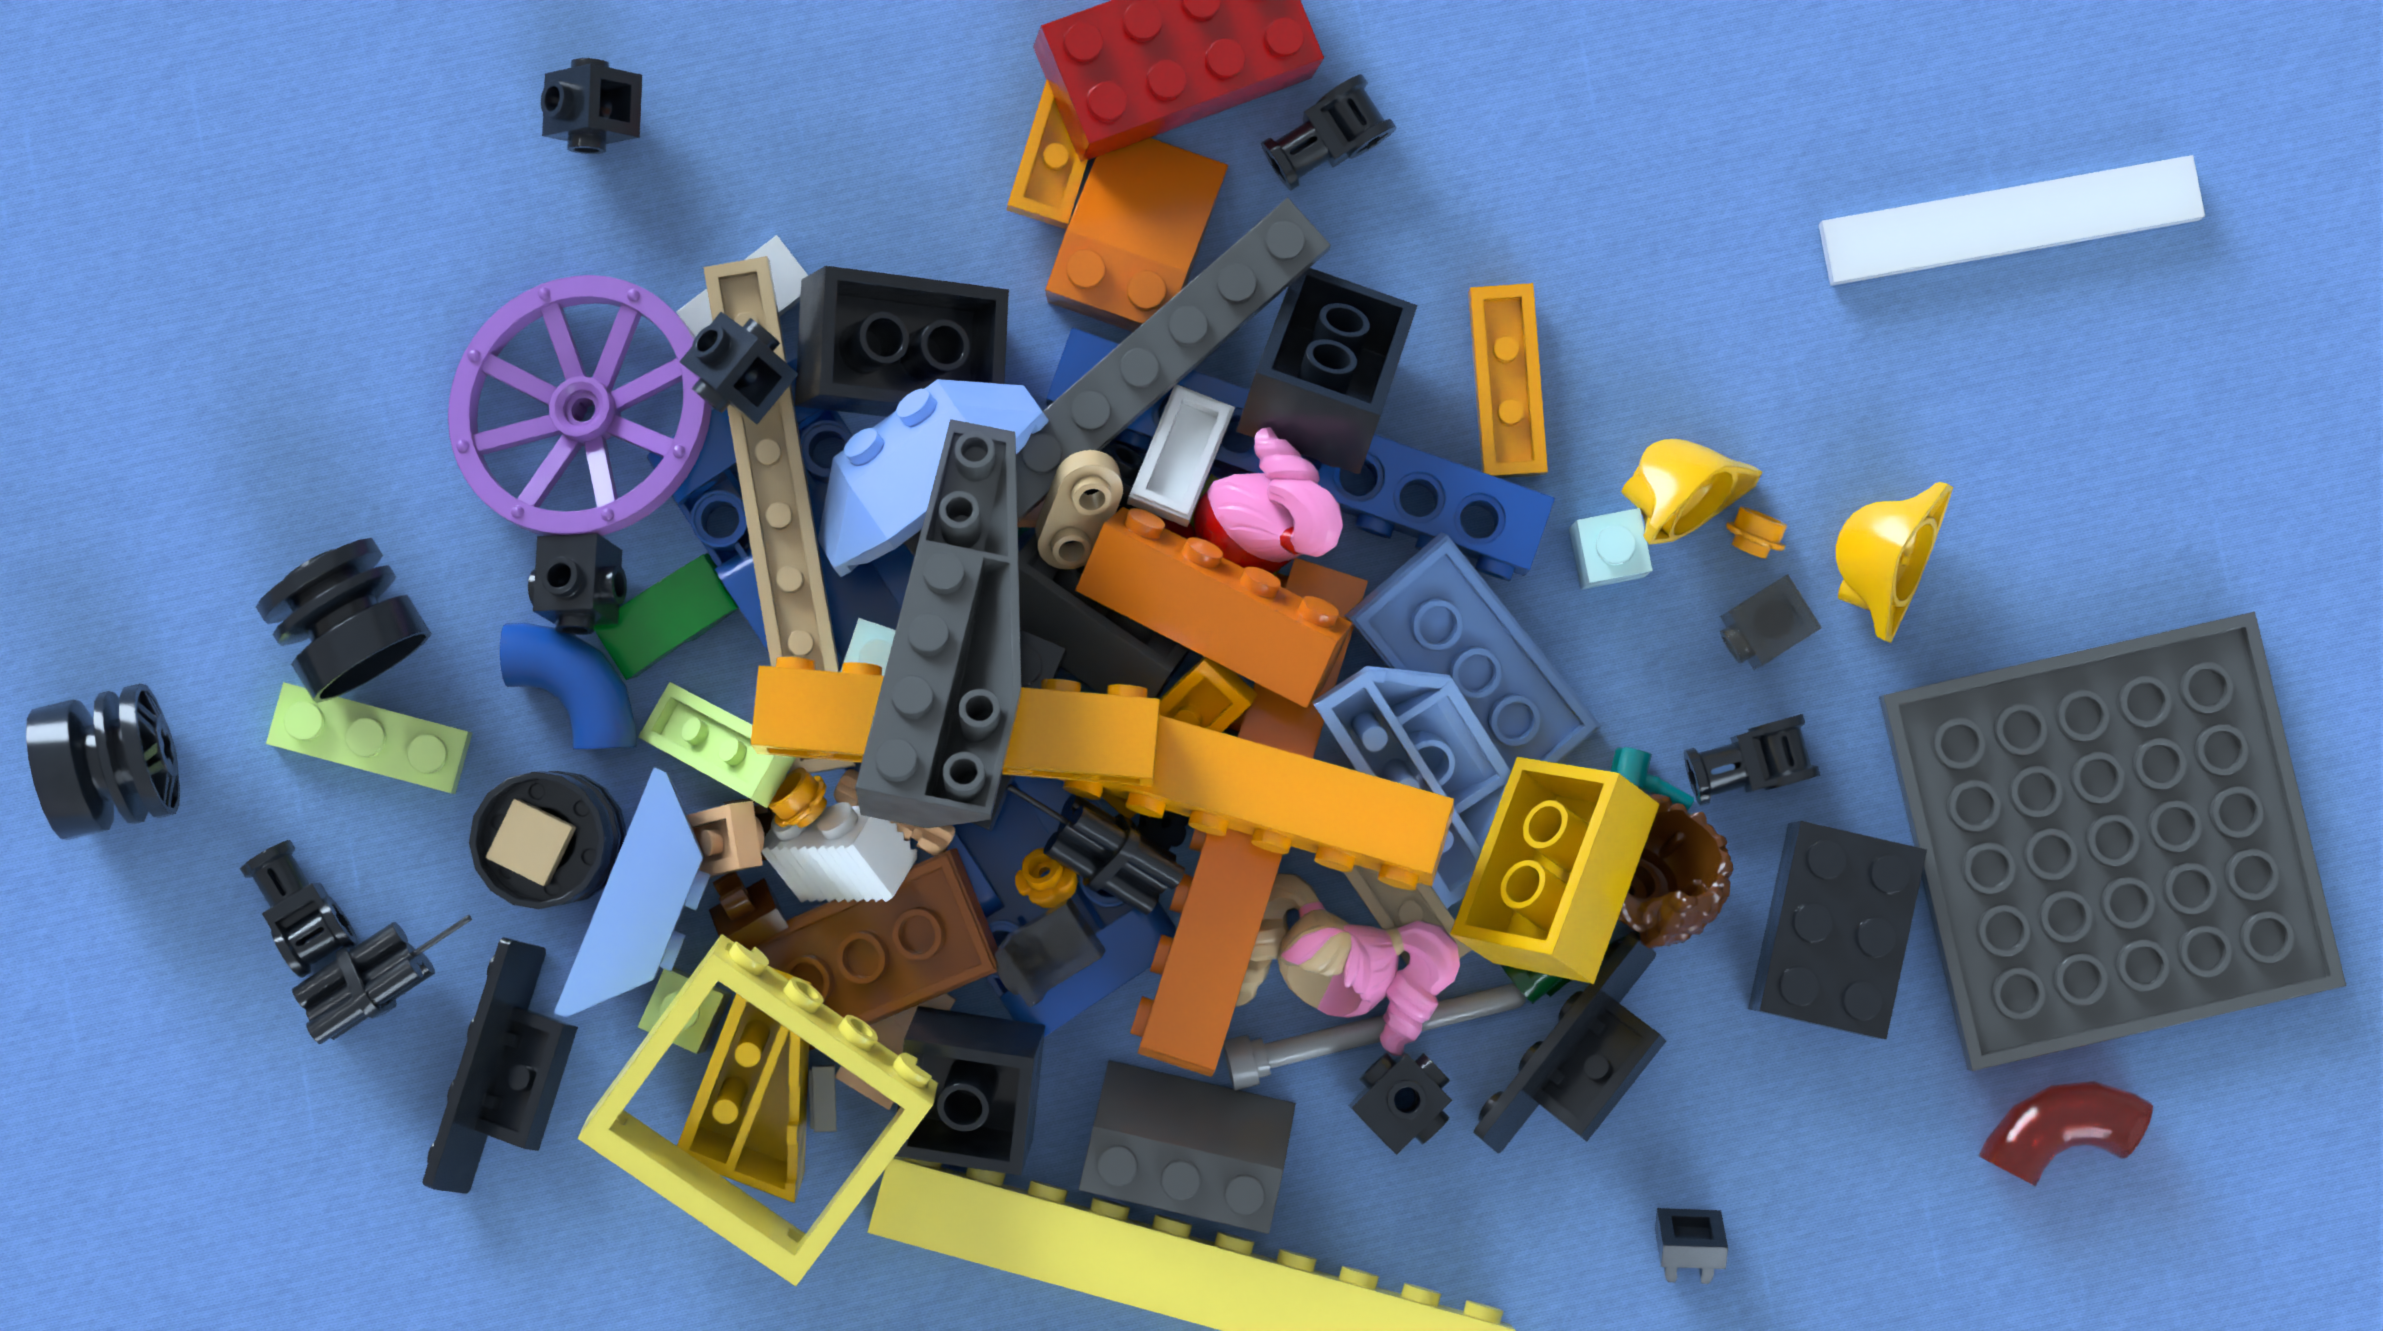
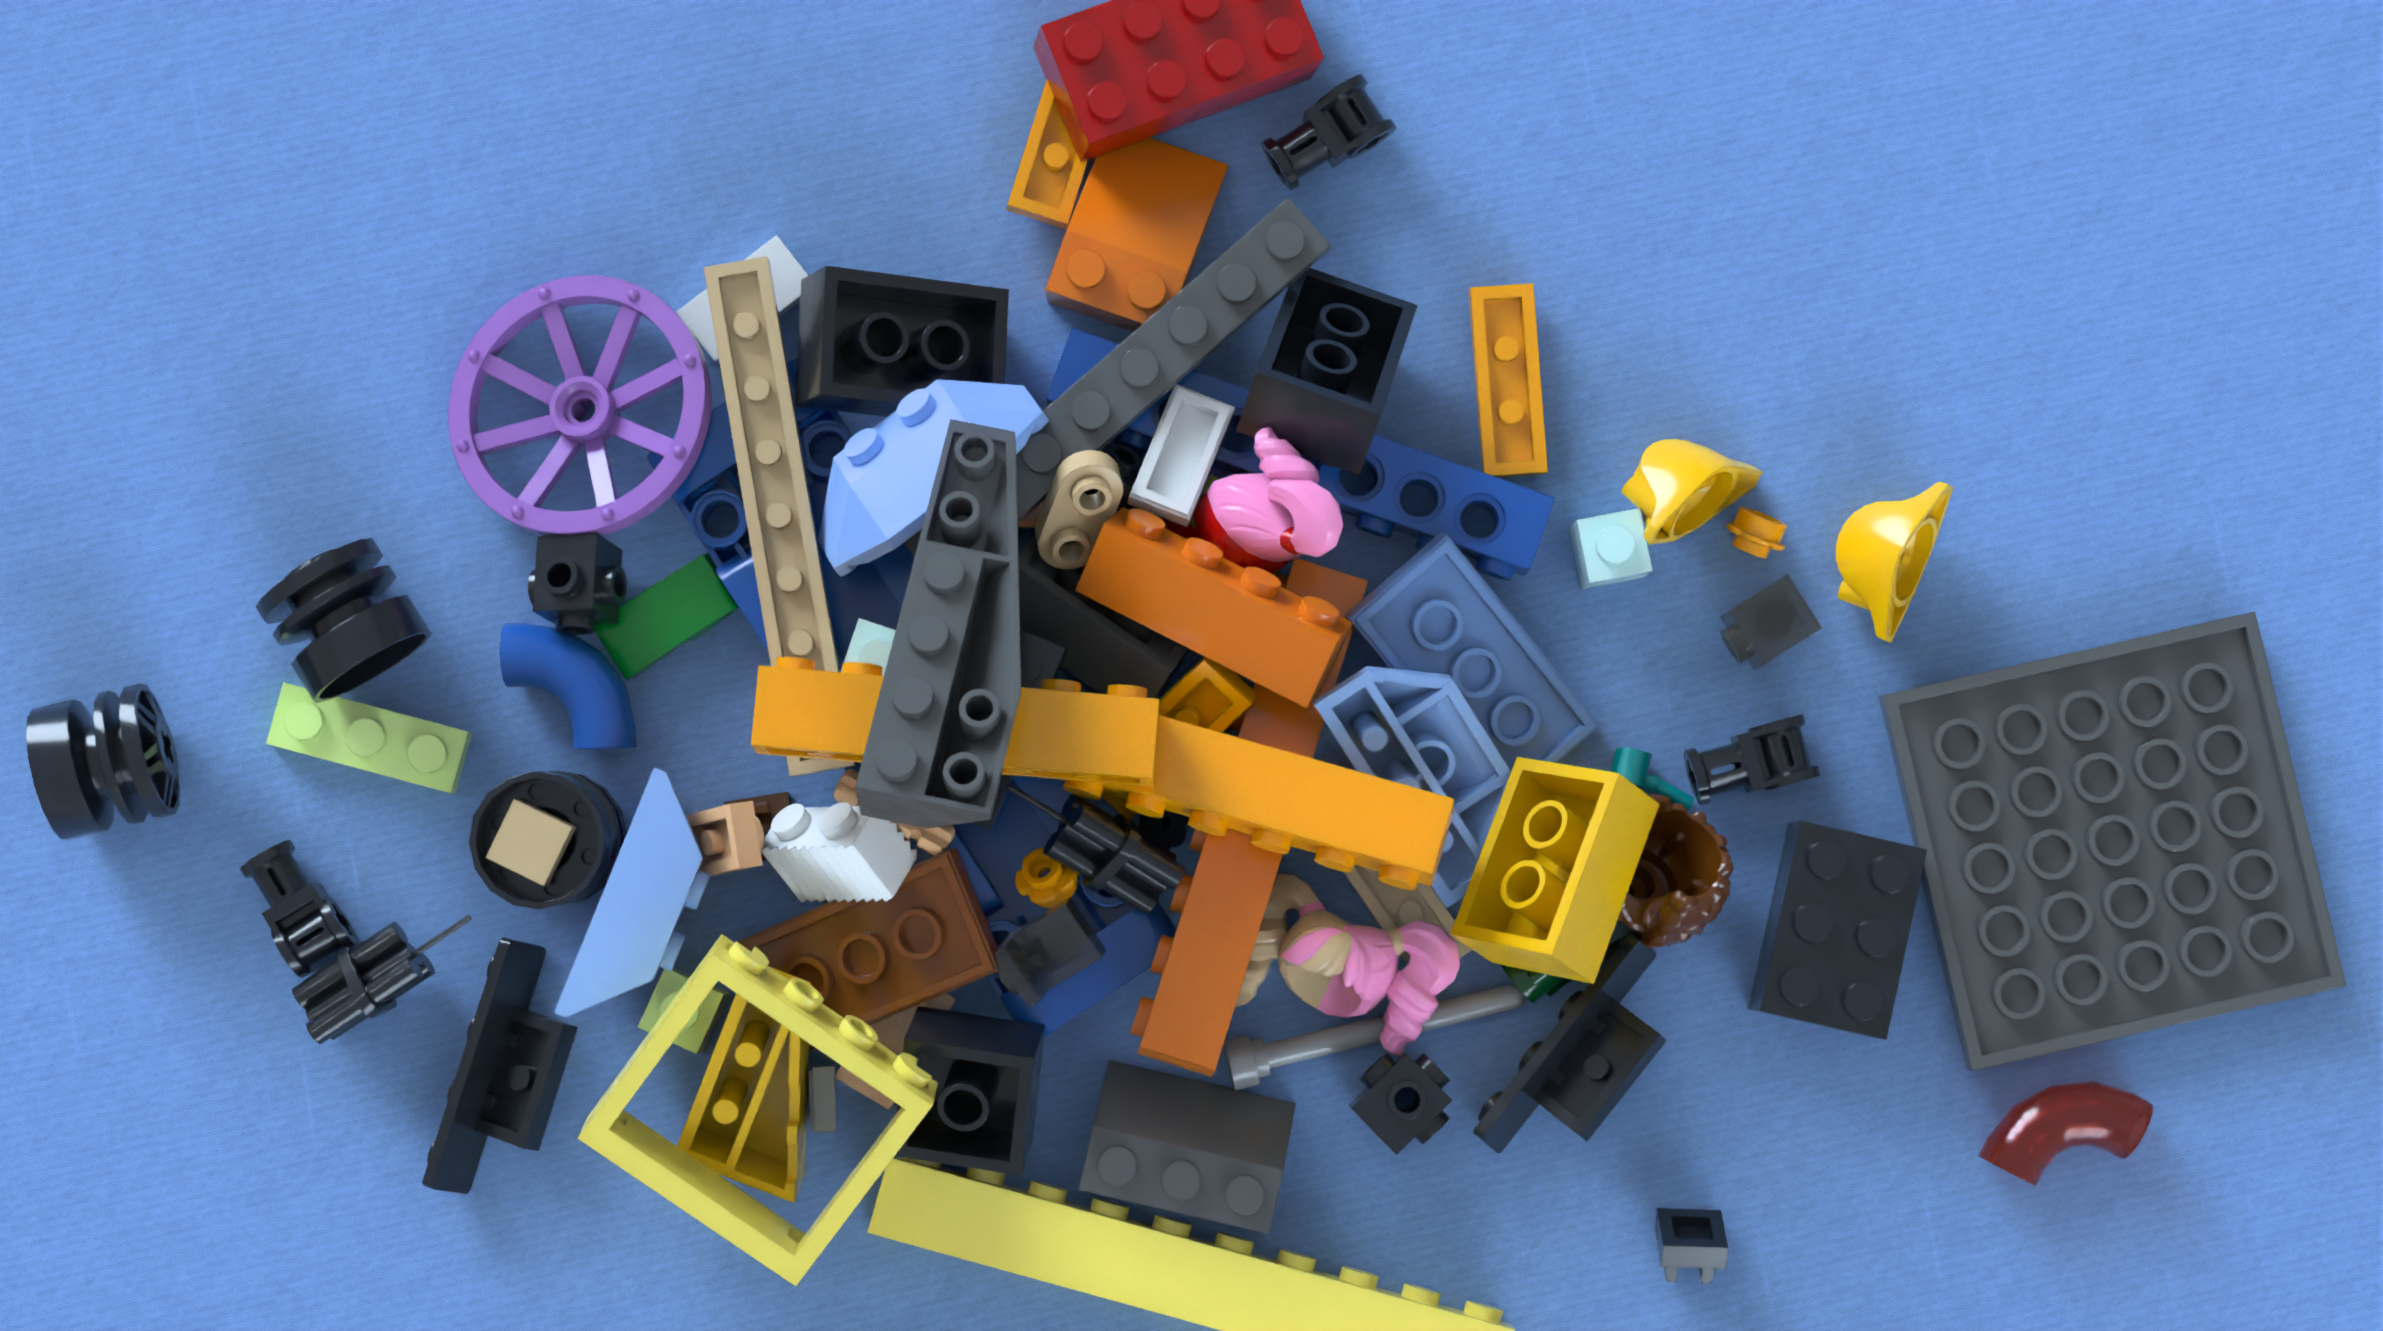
black brick [541,58,642,154] -> none
yellowish green plate [638,682,796,808] -> none
black brick [679,312,799,424] -> none
reddish brown tile [709,872,788,950] -> none
light orange plate [768,768,827,828] -> none
white tile [1819,155,2205,286] -> none

